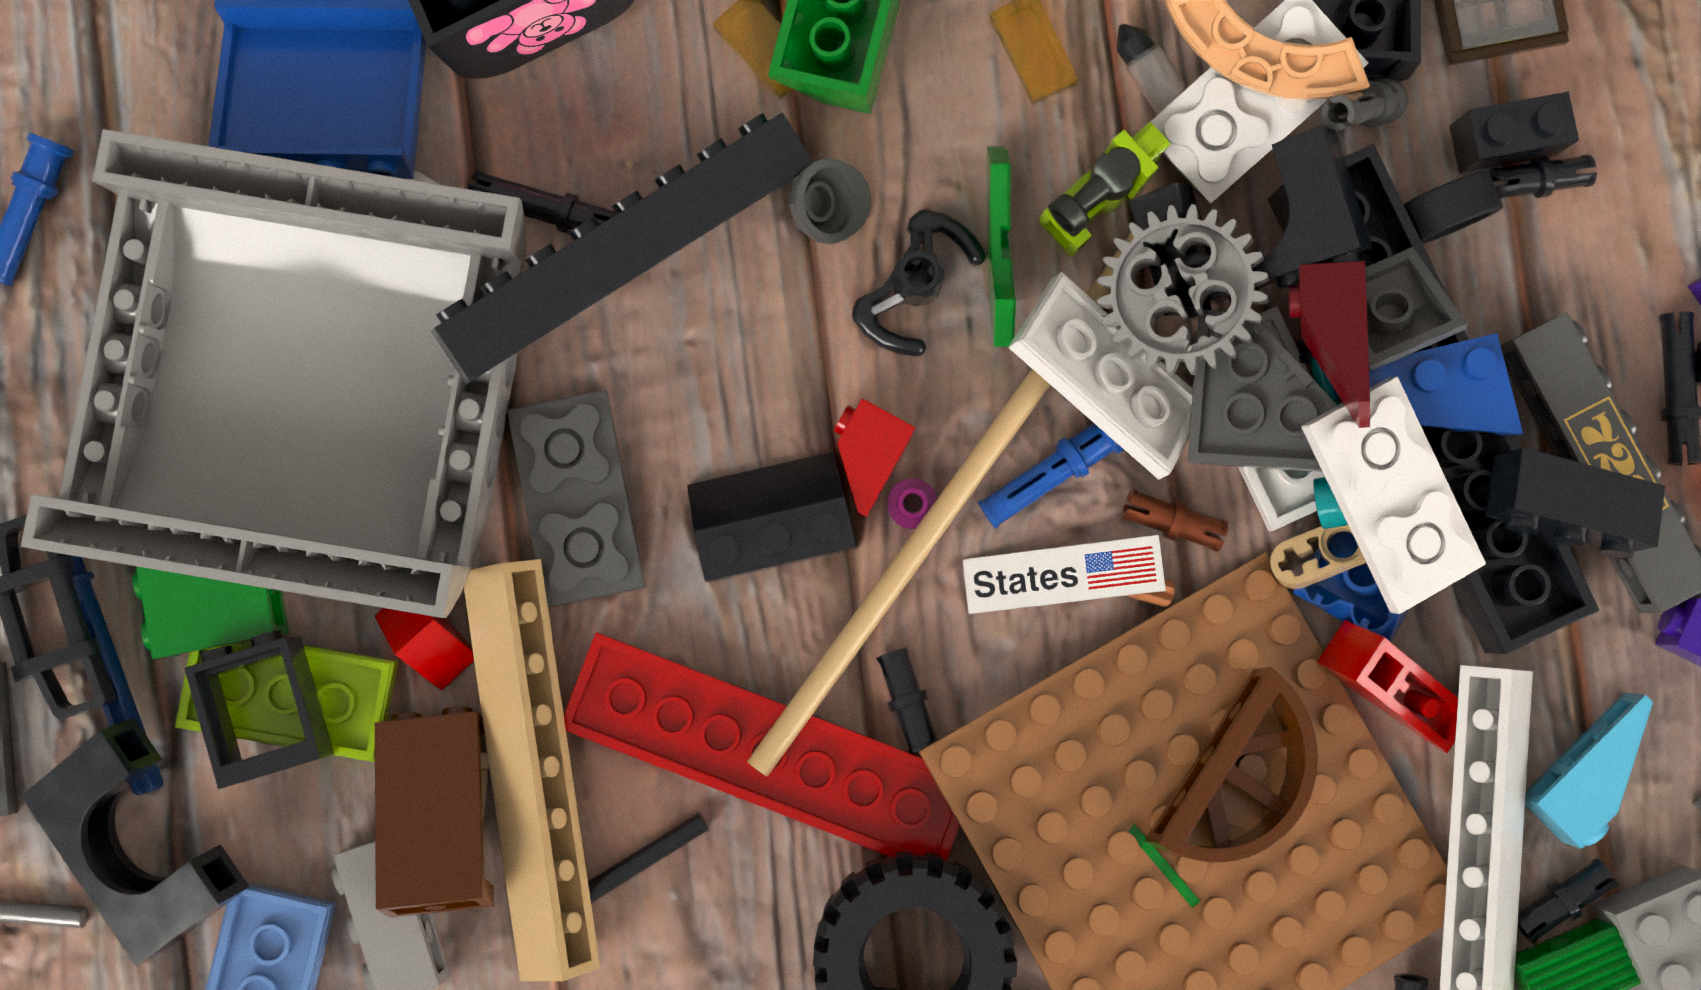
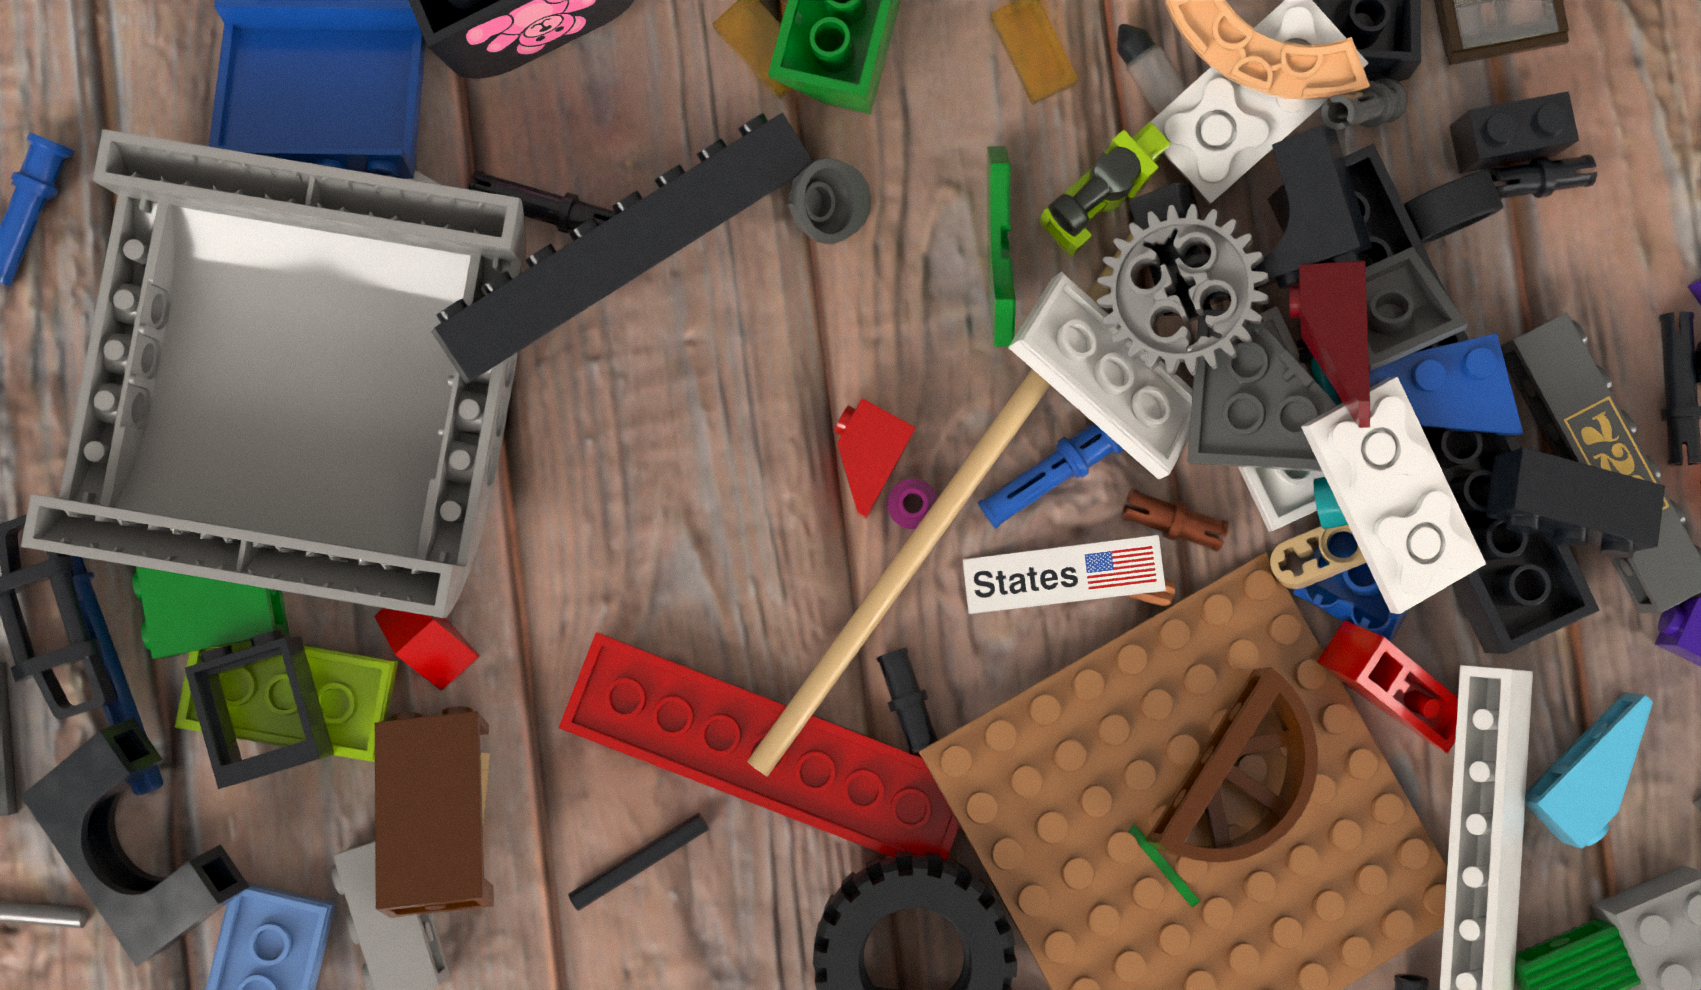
tan brick [464,559,600,981] -> none
dark grey piece [507,390,646,607] -> none
black slope [687,451,856,583] -> none
black piece [852,209,986,357] -> none
black pin [1517,858,1618,944] -> none

